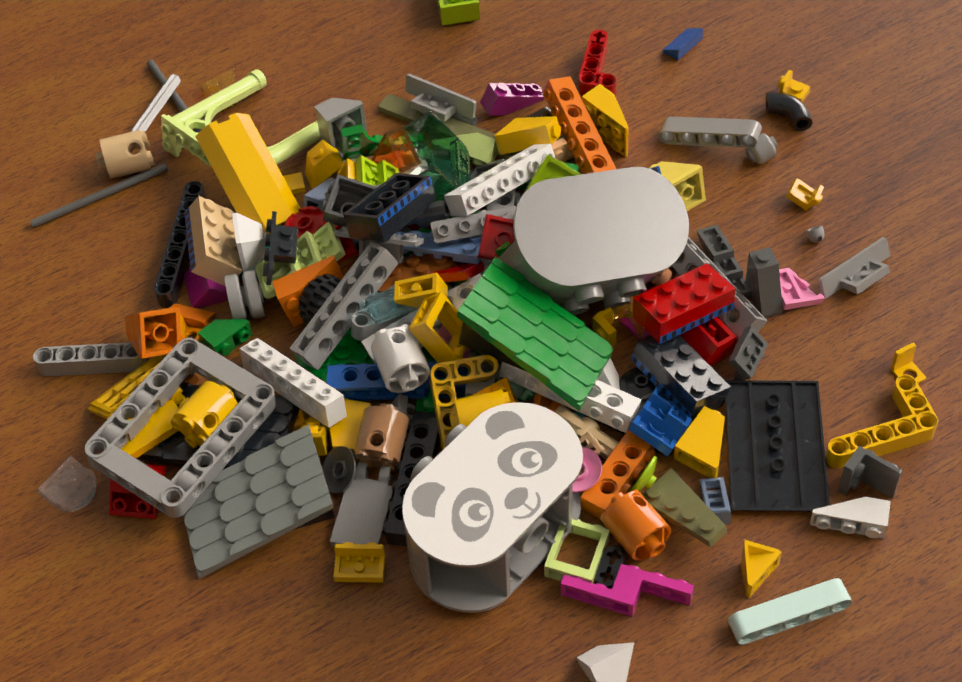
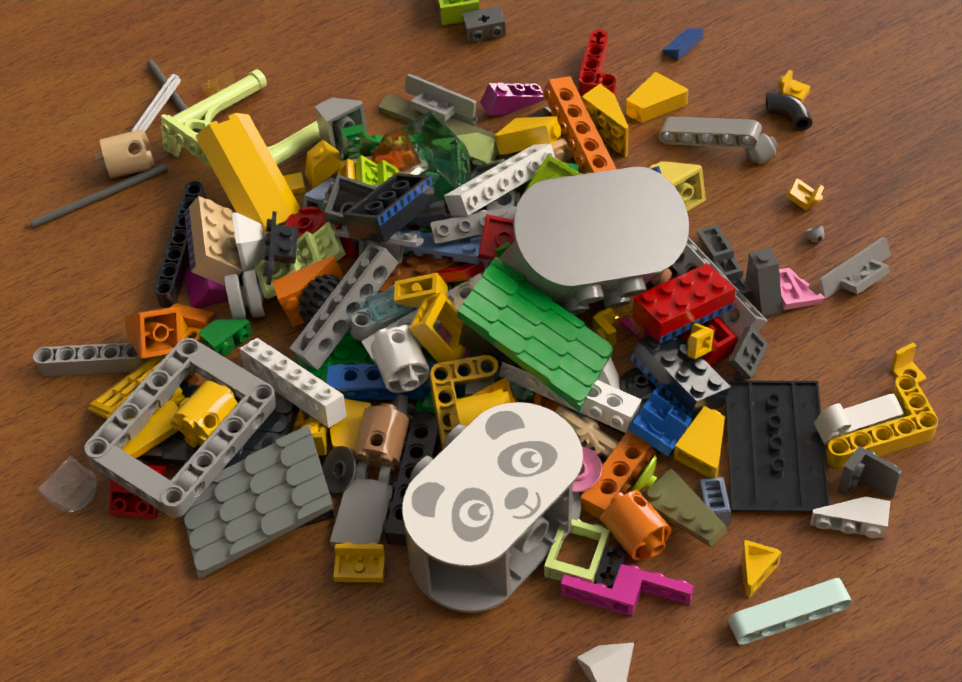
none -> dark grey brick [462,6,506,43]
none -> yellow slope [626,72,688,123]
none -> yellow bracket [687,323,714,359]
none -> white beam [814,394,905,445]

